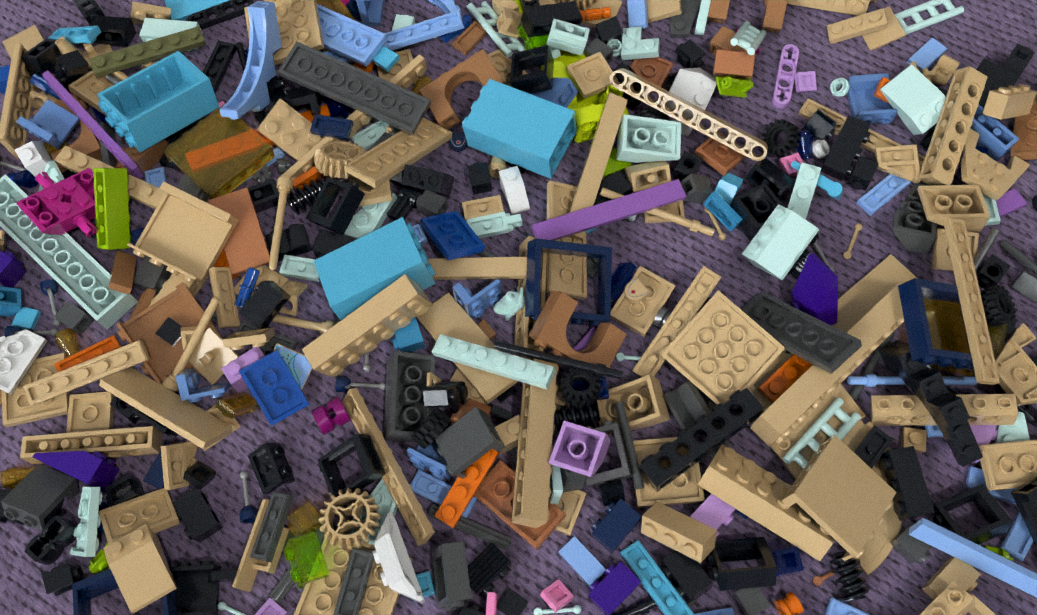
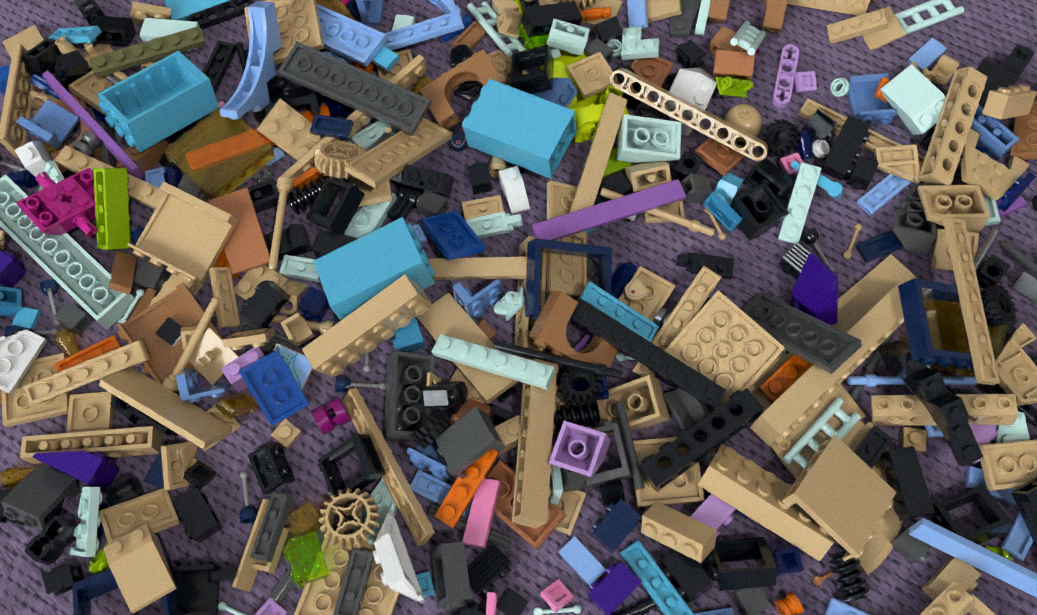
blue axle [234,267,260,308] -> none
dark grey plate [277,156,290,174] -> none
light aqua slope [742,205,819,280] -> none
none -> flat silver wheel [73,130,102,157]
none -> light aqua hinge [118,289,145,324]
none -> clear blue cone [163,168,183,188]
none -> tan plate [271,419,302,449]
none -> tan panel [280,312,315,346]
none -> clear blue brick [299,287,330,322]
none -> black piece [450,44,481,99]
none -> bright pink tile [462,478,501,548]
none -> black plate [570,297,726,409]
none -> medium azure tile [580,281,660,342]
none -> black hinge [676,253,734,280]
none -> tan cylinder [723,104,762,142]
none -> dark blue tile [856,230,903,263]
none -> clear blue plate [998,172,1036,212]

